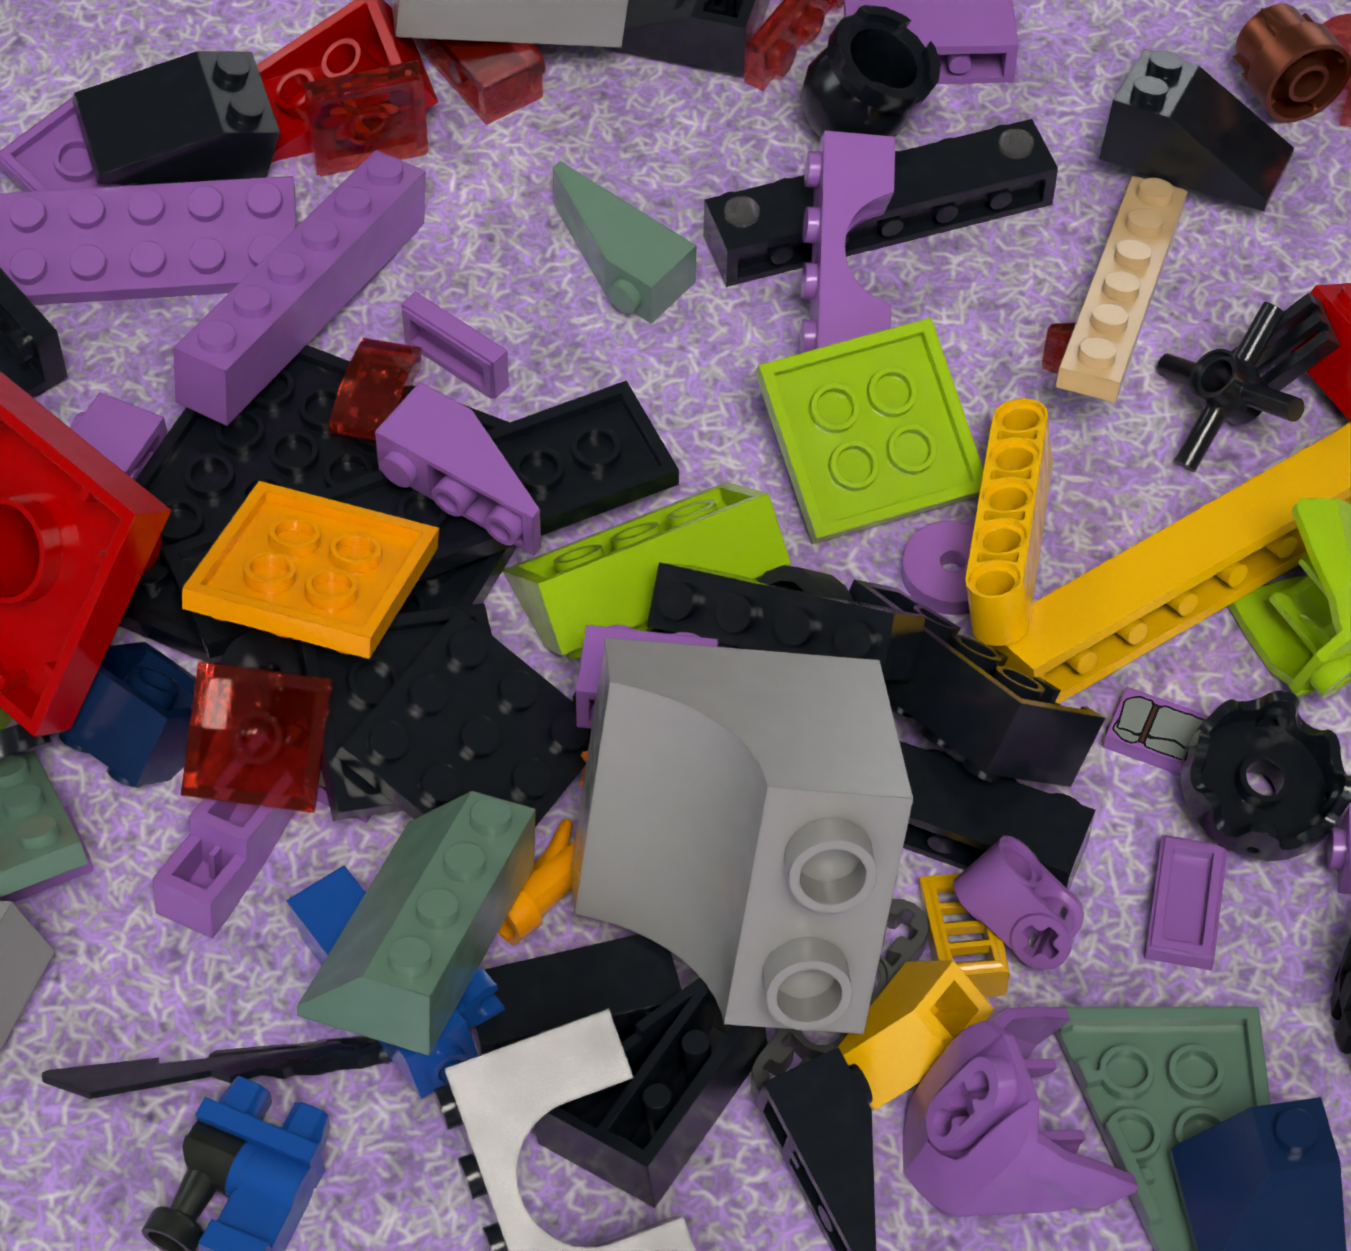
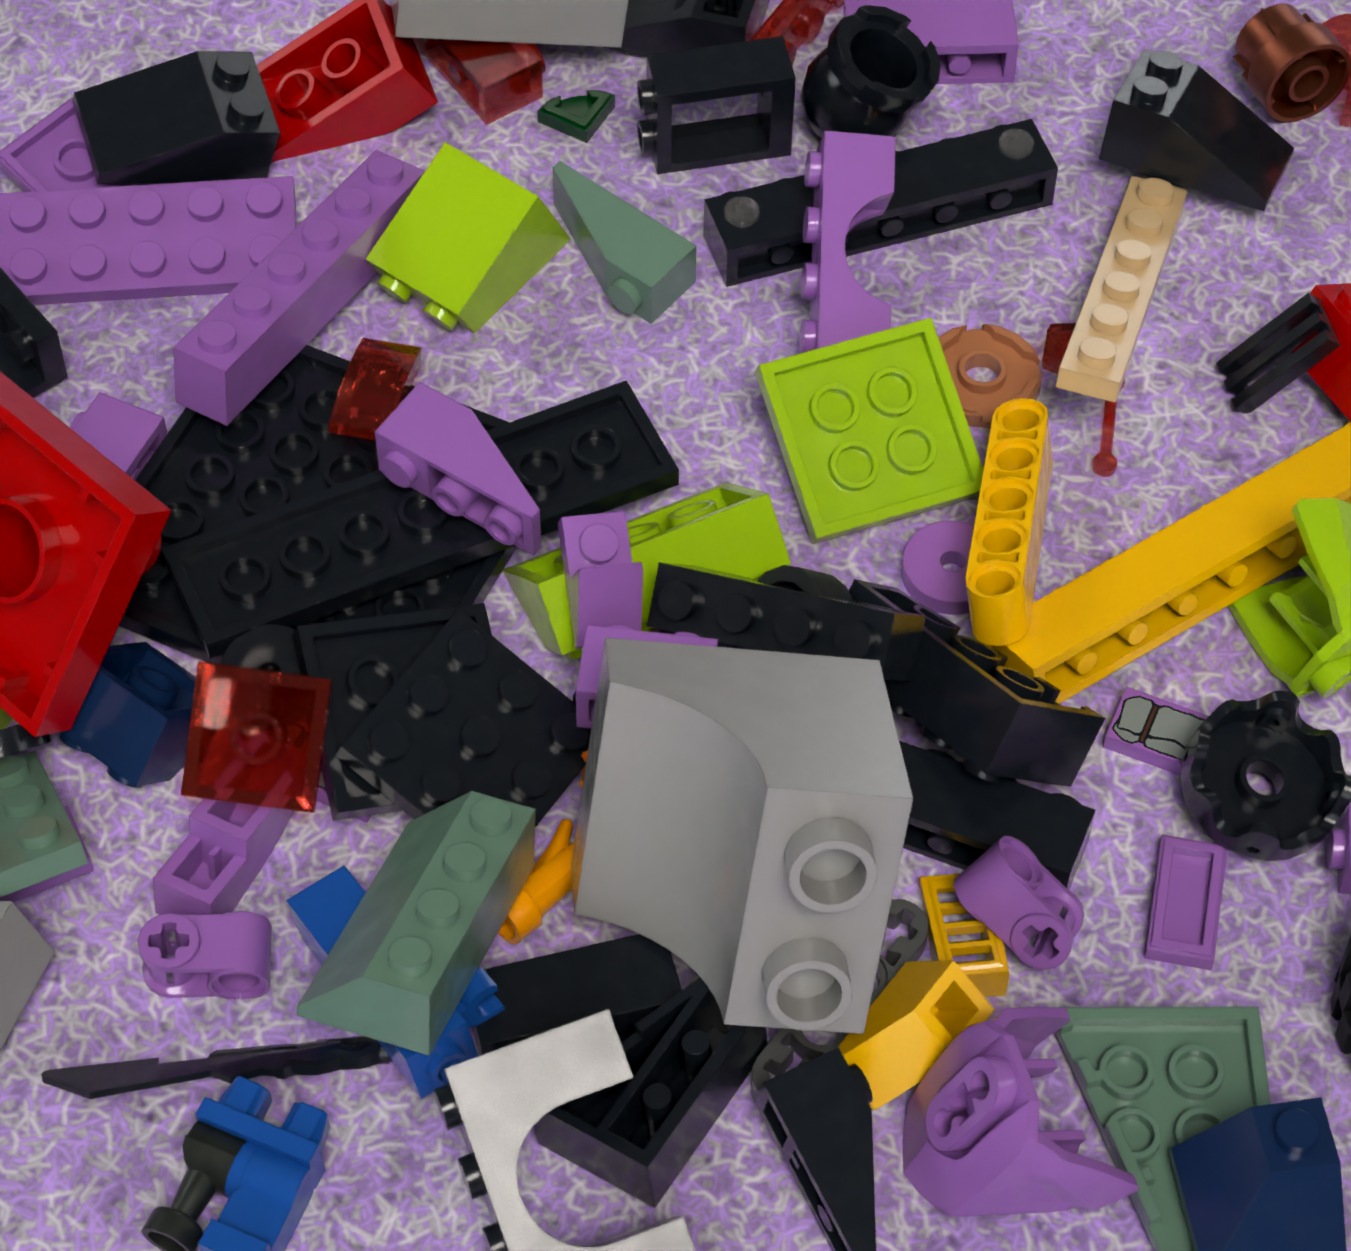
light orange plate [182,481,439,659] -> none
clear red tile [303,60,429,177] -> none
medium lavender tile [401,291,509,399] -> none
black bar [1157,302,1305,472] -> none
none -> medium lavender piece [137,911,272,999]
none -> lime slope [366,142,571,333]
none -> dark green tile [538,90,615,143]
none -> medium lavender slope [557,511,643,649]
none -> black window [637,36,796,174]
none -> nougat tile [938,324,1042,428]
none -> clear red hinge [1092,379,1125,477]

